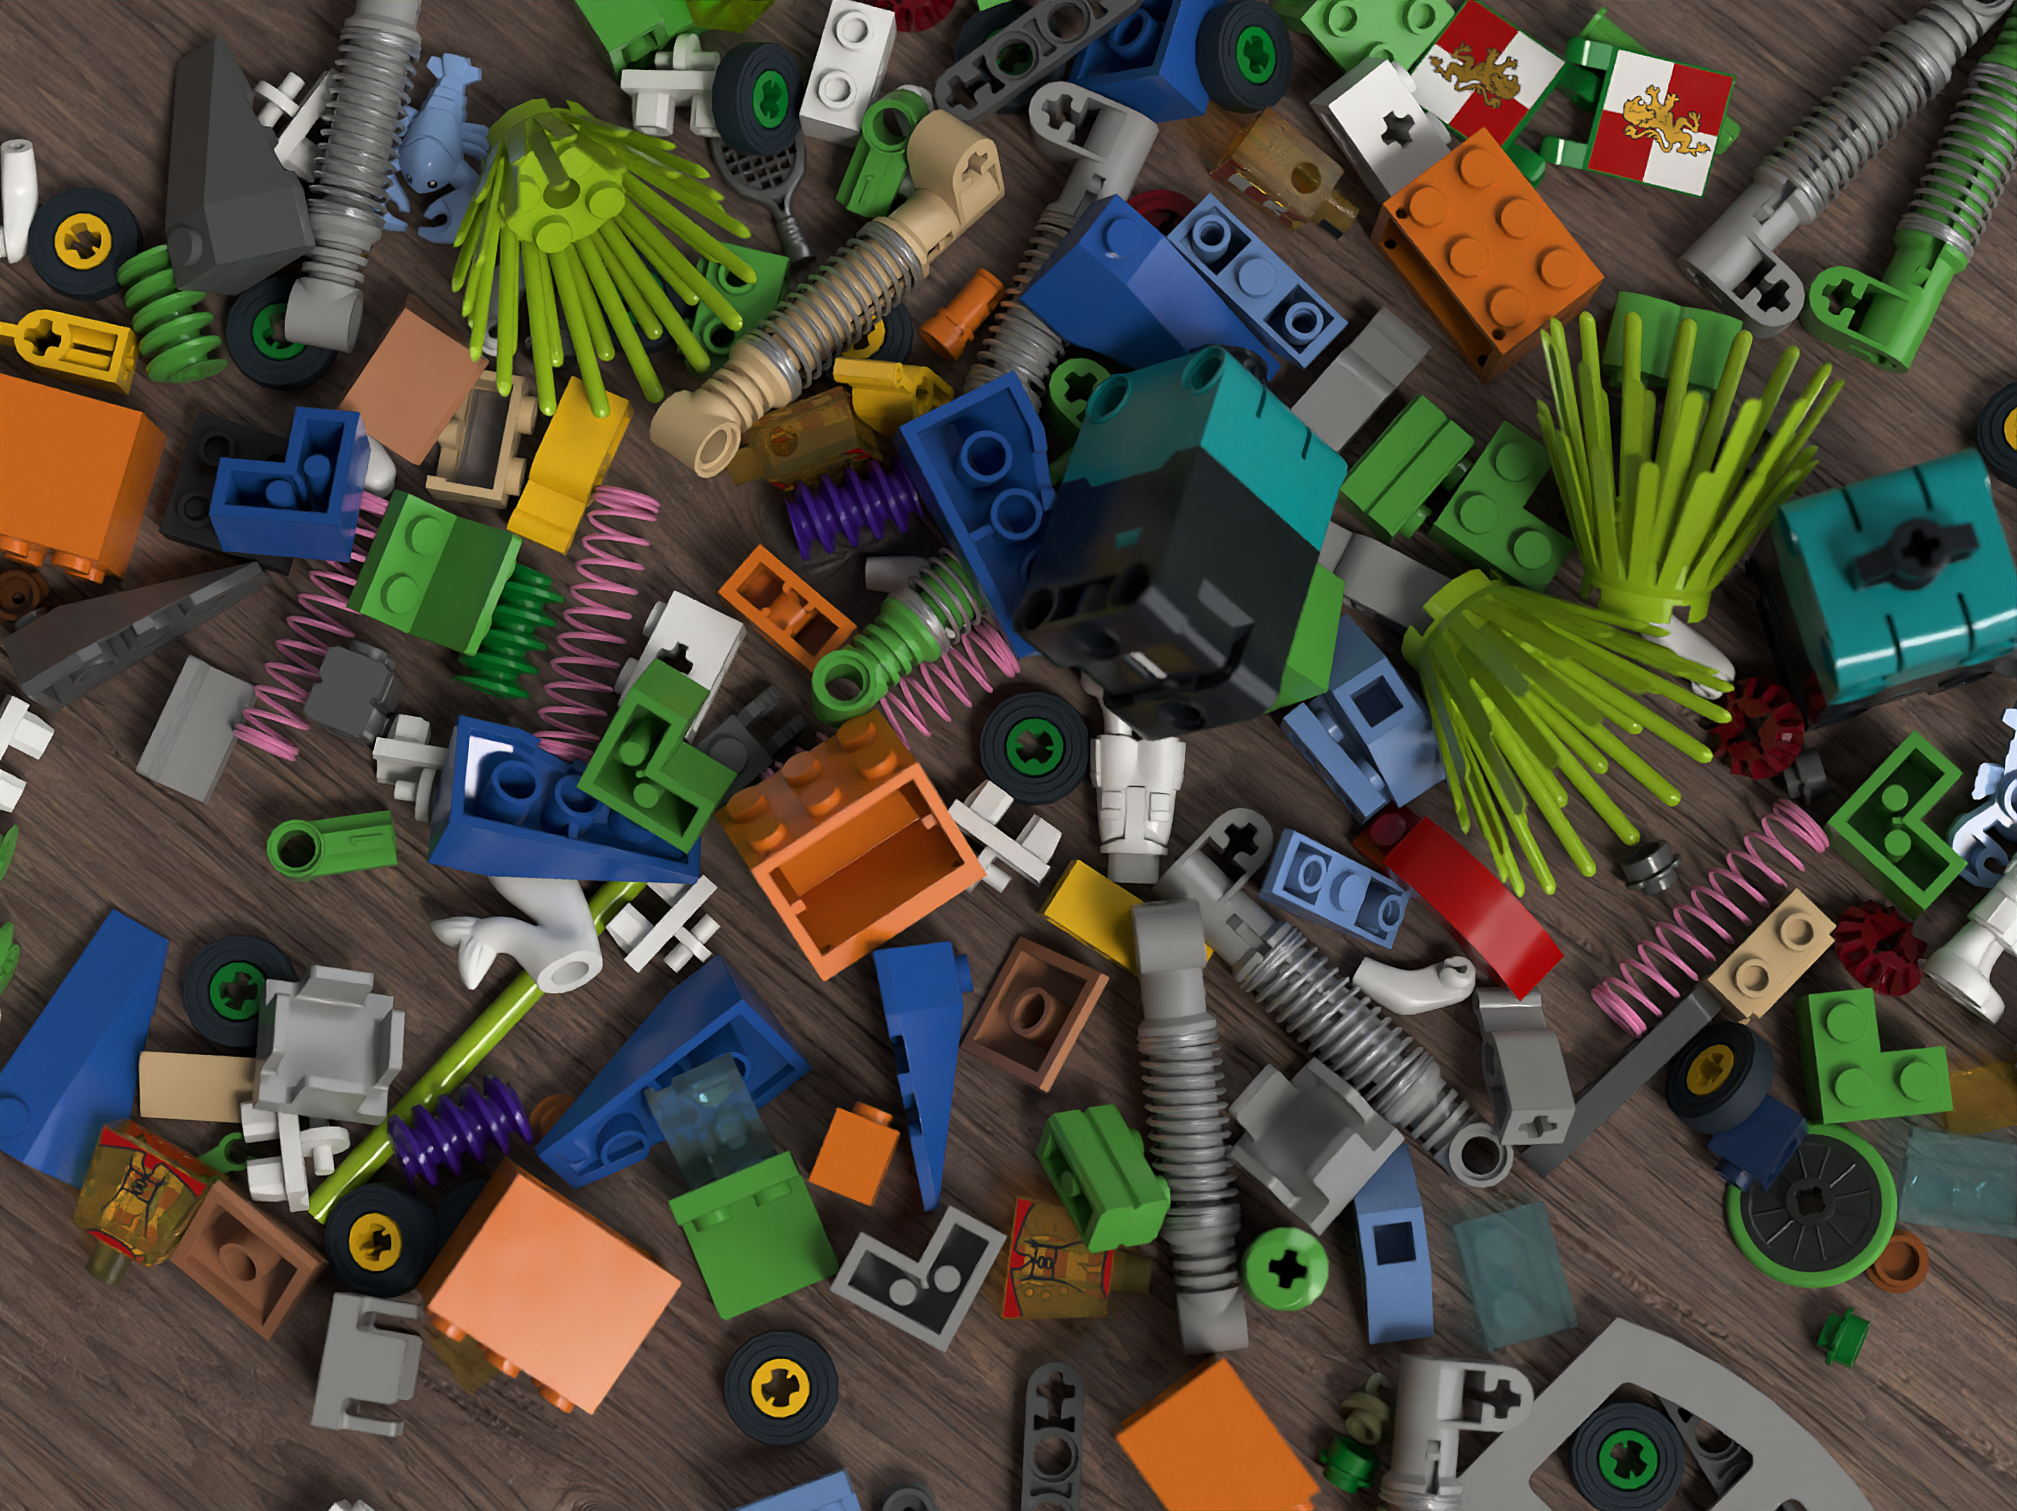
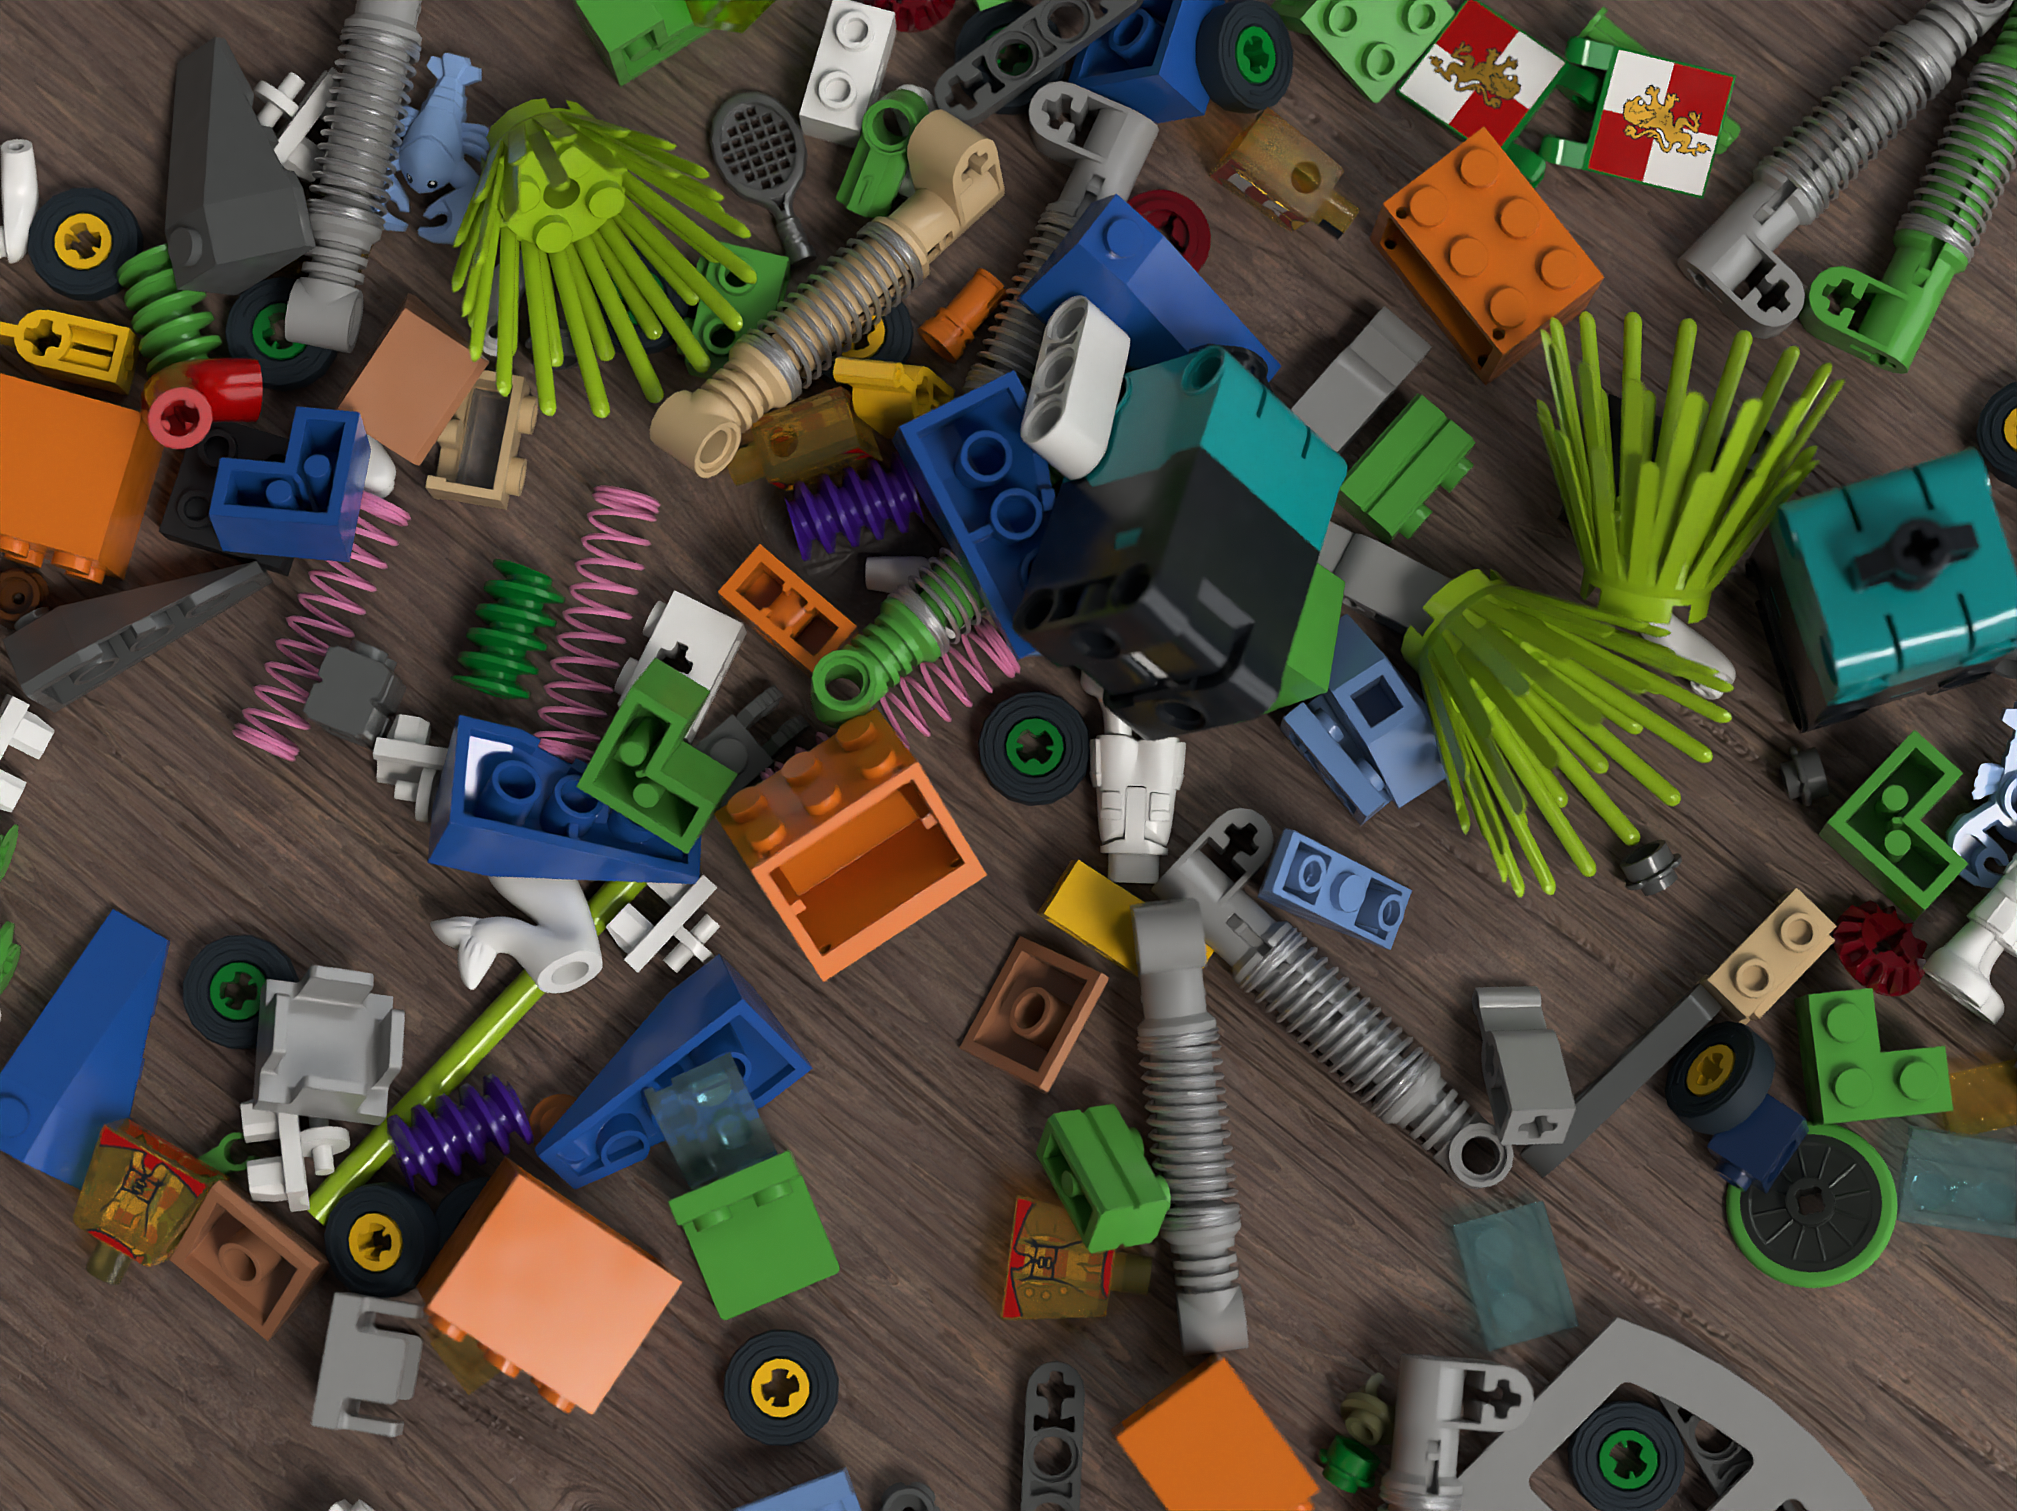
light grey panel [136,655,258,805] -> none
tan slope [139,1051,256,1123] -> none
bright green piece [267,810,399,883] -> none
bright green bracket [346,489,522,656] -> none
yellow piece [506,376,634,556] -> none
white hips [621,33,721,137] -> none
black bush [712,42,804,156] -> none
orange brick [808,1101,902,1207] -> none
light grey brick [830,1205,1007,1353] -> none
blue wedge [873,941,974,1212] -> none
white hips [948,779,1062,893] -> none
medium blue slope [1166,193,1348,370] -> none
light grey panel [1225,1057,1405,1236] -> none
bright green piece [1239,1228,1328,1311] -> none
white brick [1309,57,1451,204] -> none
white arm [1349,955,1476,1015] -> none
medium blue slope [1349,1143,1434,1345] -> none
red arch [1351,801,1564,1002] -> none
bright green brick [1426,420,1575,593] -> none
bright pink piece [1591,798,1829,1039] -> none
bright green brick [1599,291,1743,403] -> none
dark red gear [1705,677,1805,780] -> none
green plate [1817,1306,1871,1369] -> none
dark orange plate [1864,1229,1929,1293] -> none
none -> red cylinder [141,358,263,449]
none -> white beam [1021,295,1130,480]

